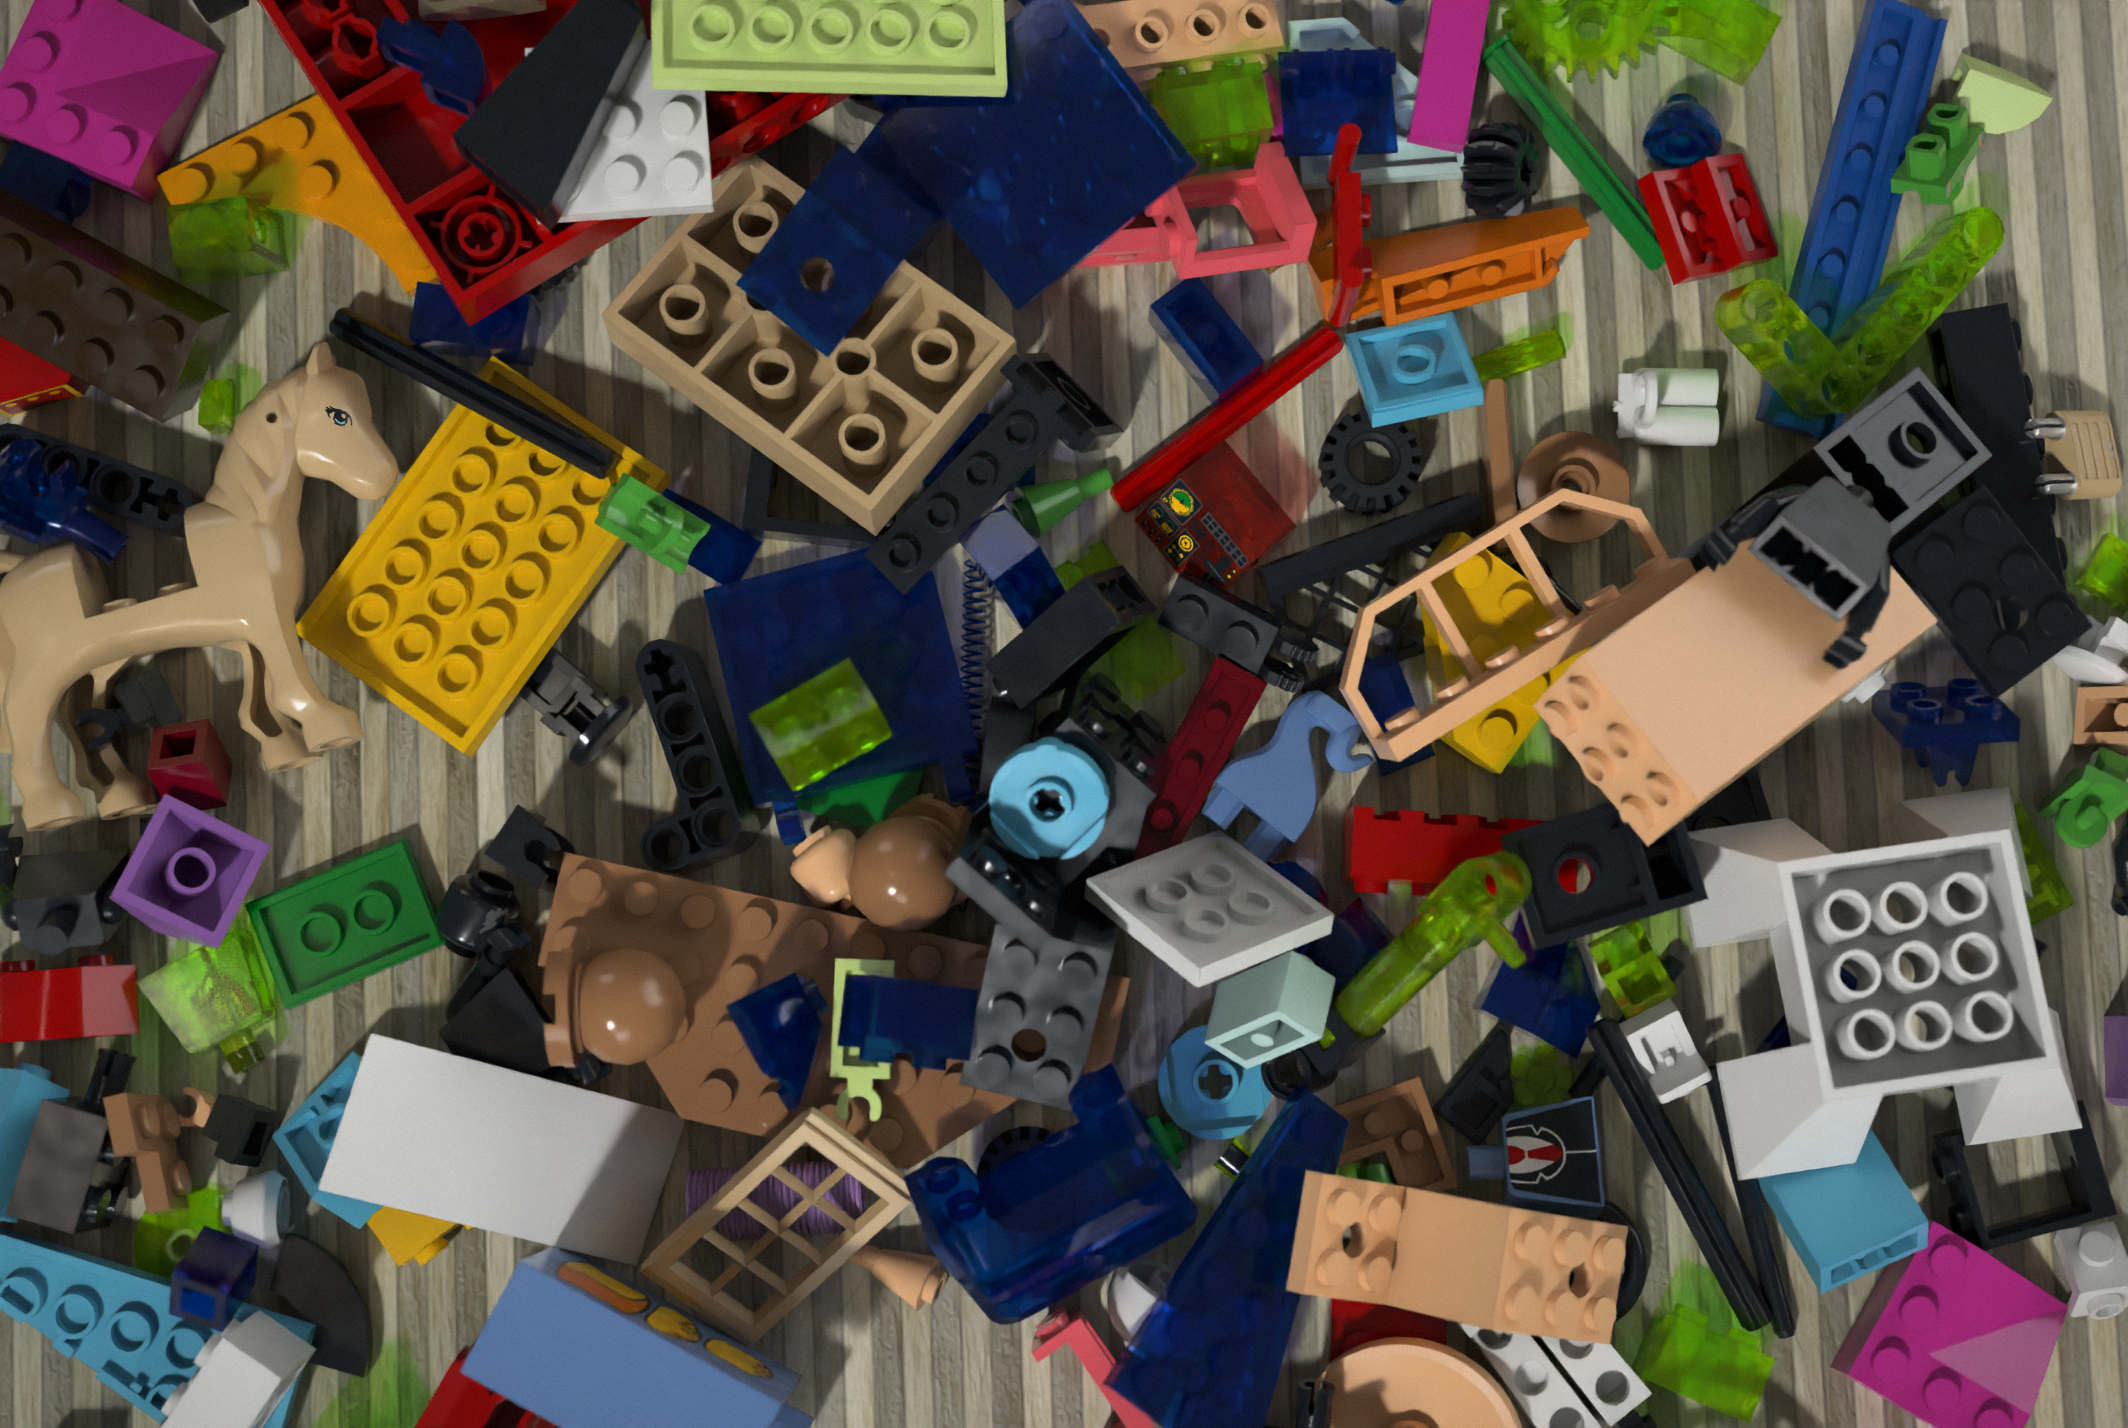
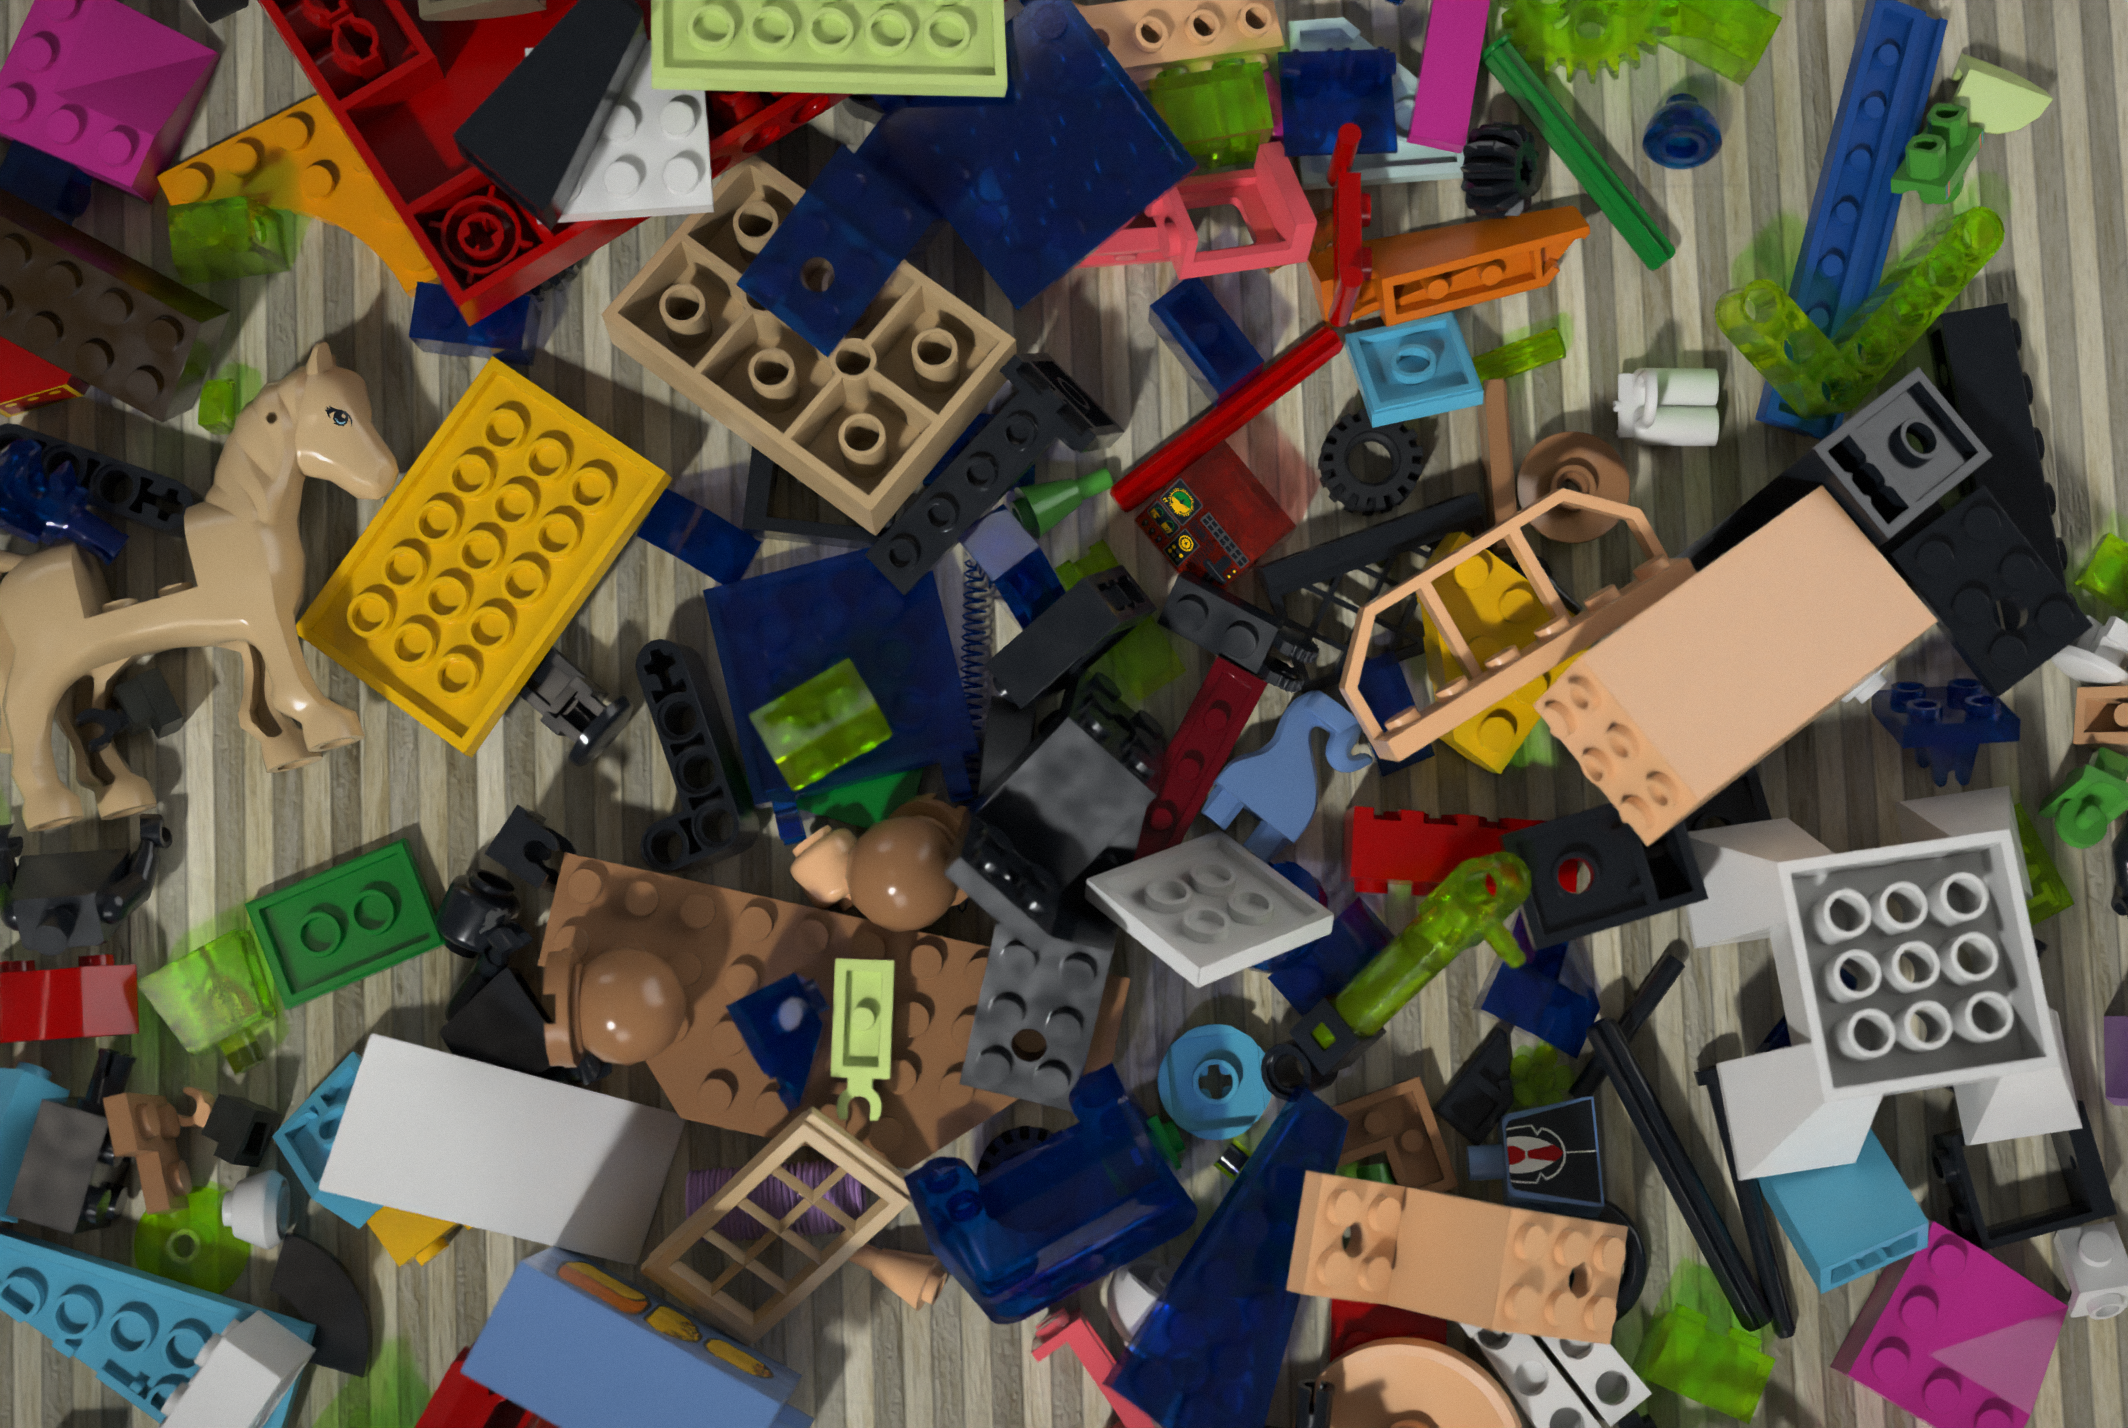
medium lavender slope [109,794,271,949] -> none
dark red brick [146,719,233,811] -> none
clear blue brick [169,1226,259,1332] -> none
black axle [329,307,617,479] -> none
clear blue brick [375,16,493,118] -> none
bright green hips [594,472,711,575] -> none
clear blue brick [837,975,978,1071] -> none
medium azure plate [989,737,1110,860] -> none
light aqua brick [1204,950,1336,1069] -> none
clear neon green brick [1587,920,1679,1020] -> none
white bracket [1618,998,1712,1104] -> none
red slope [1637,153,1779,285] -> none
black torso [1699,476,1893,669] -> none
tan piece [2024,410,2122,500] -> none

